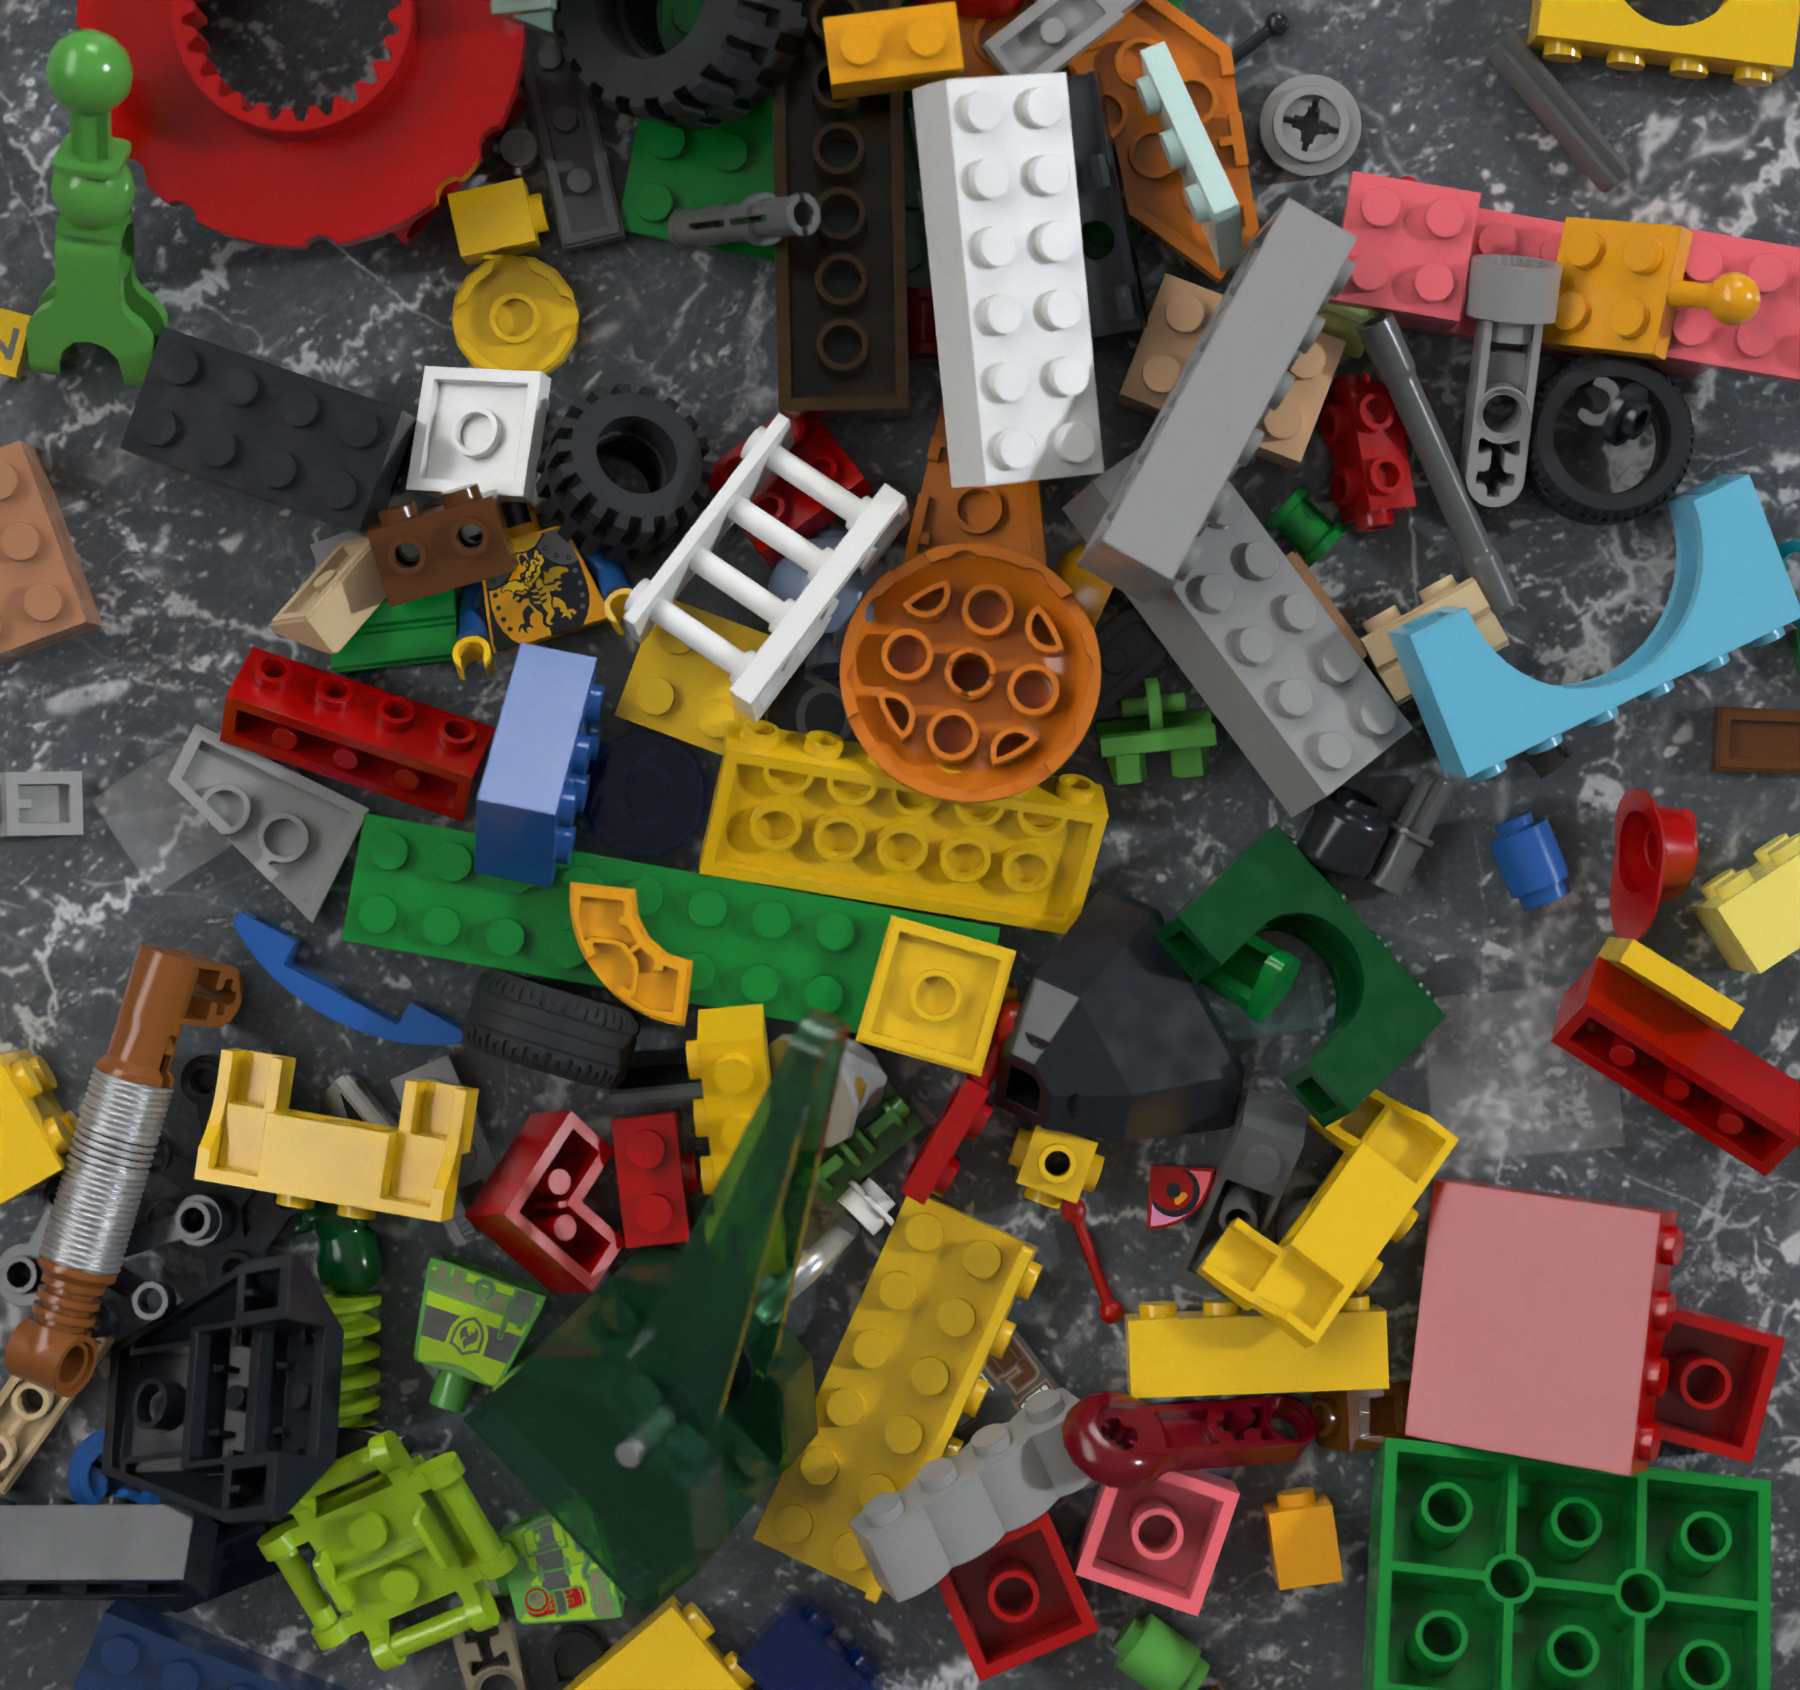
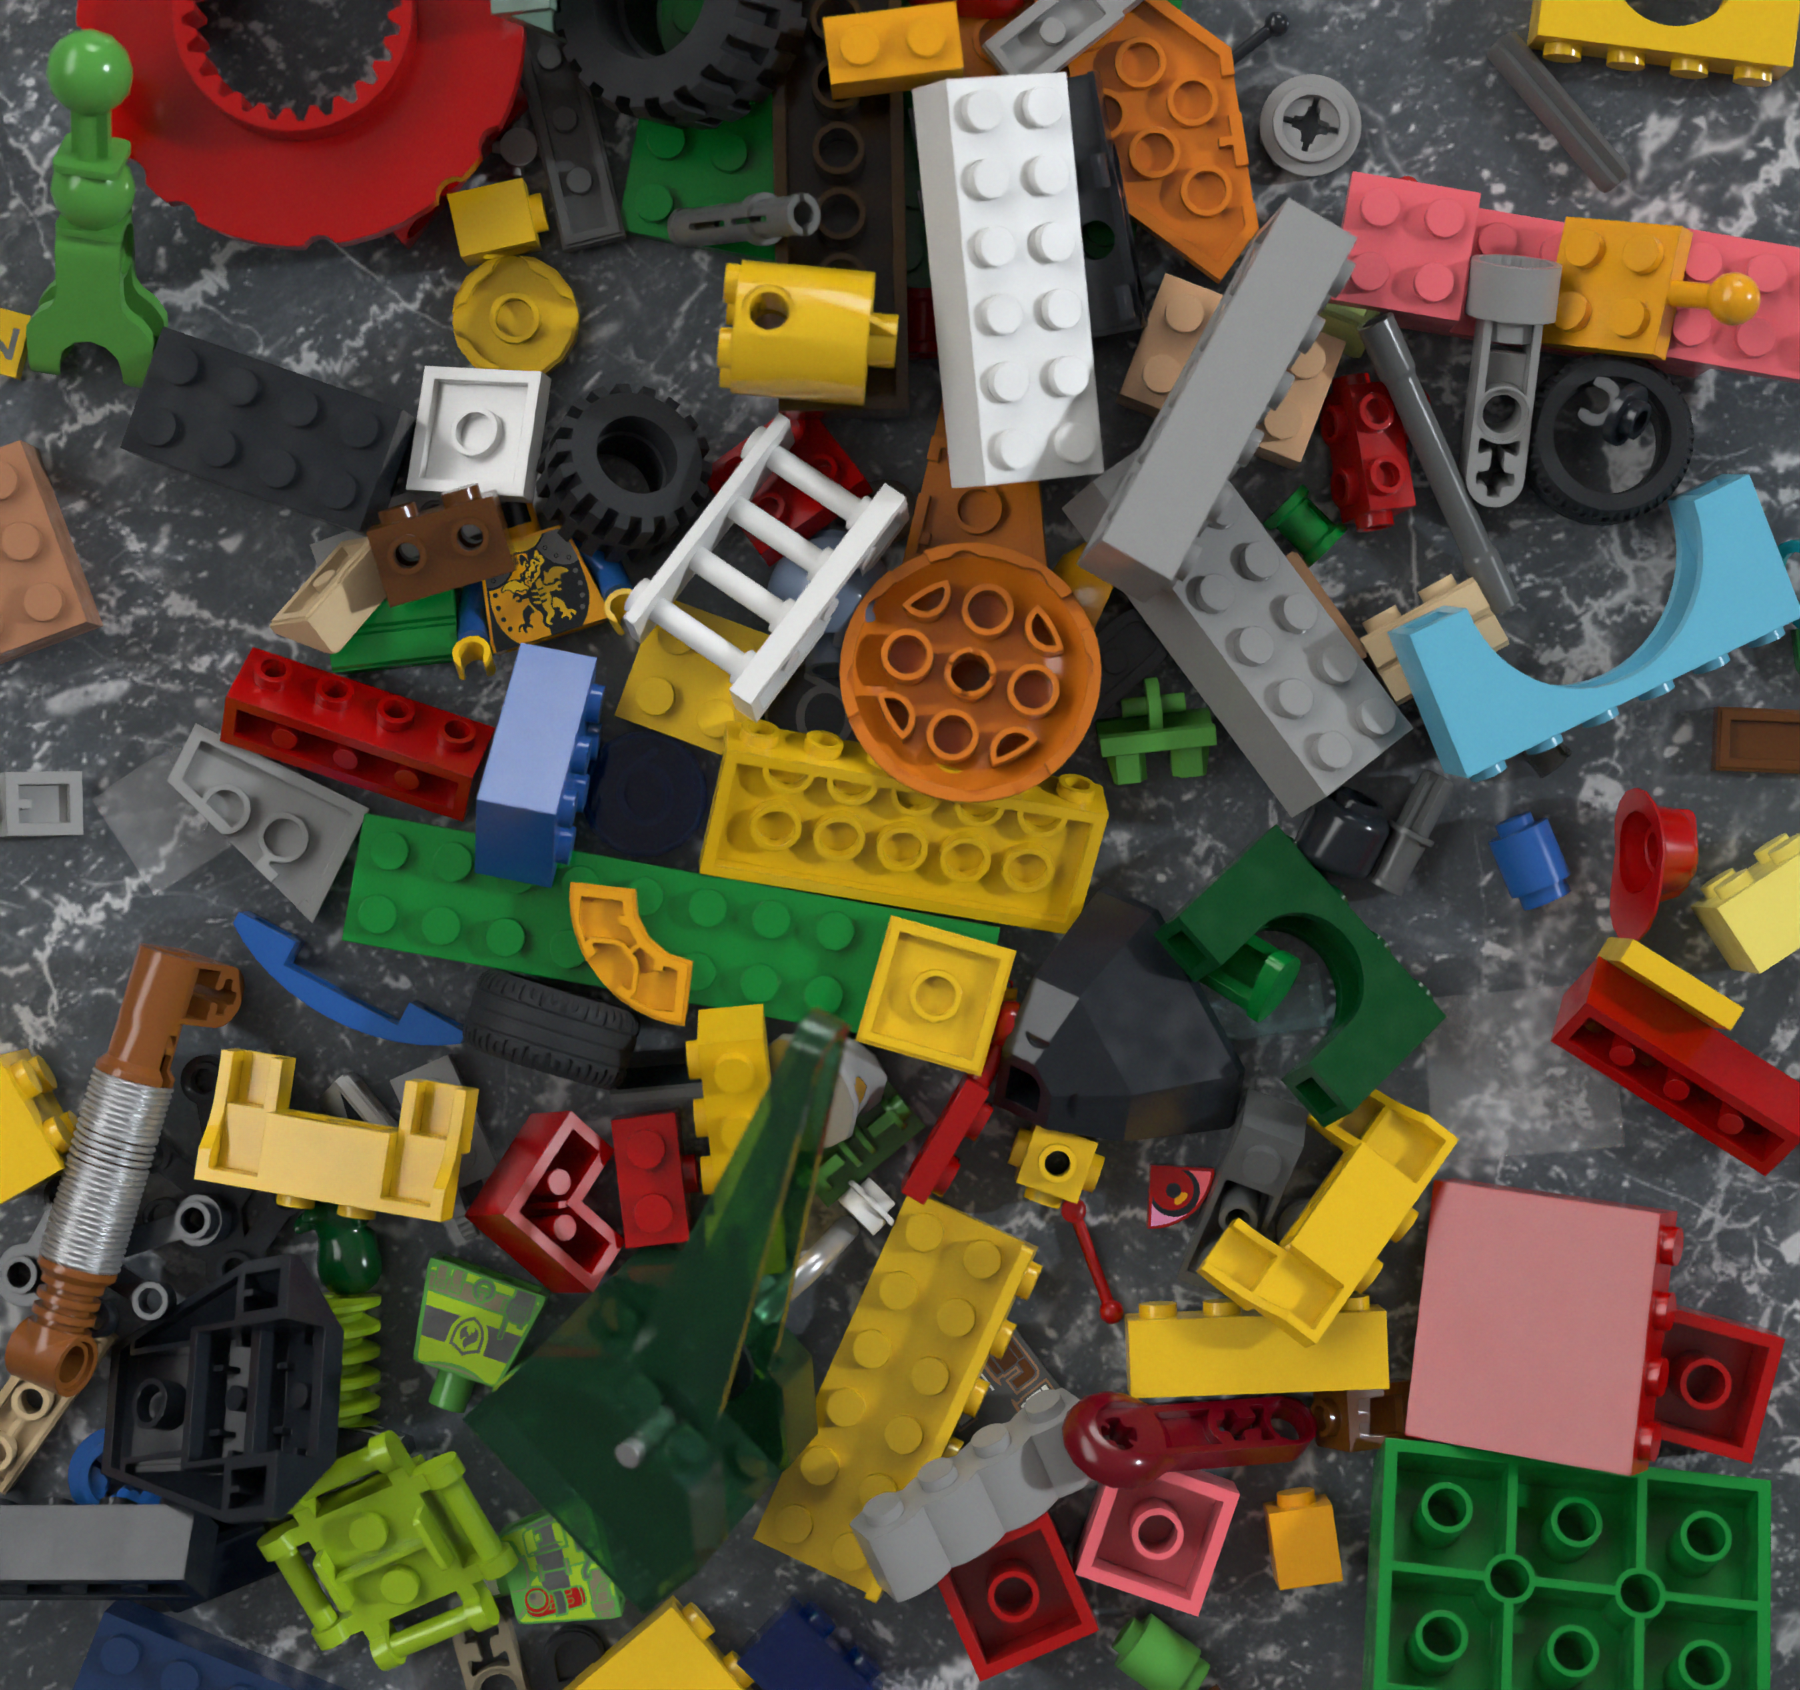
light aqua wing [1135,41,1244,272] -> none
none -> yellow cylinder [717,260,899,406]

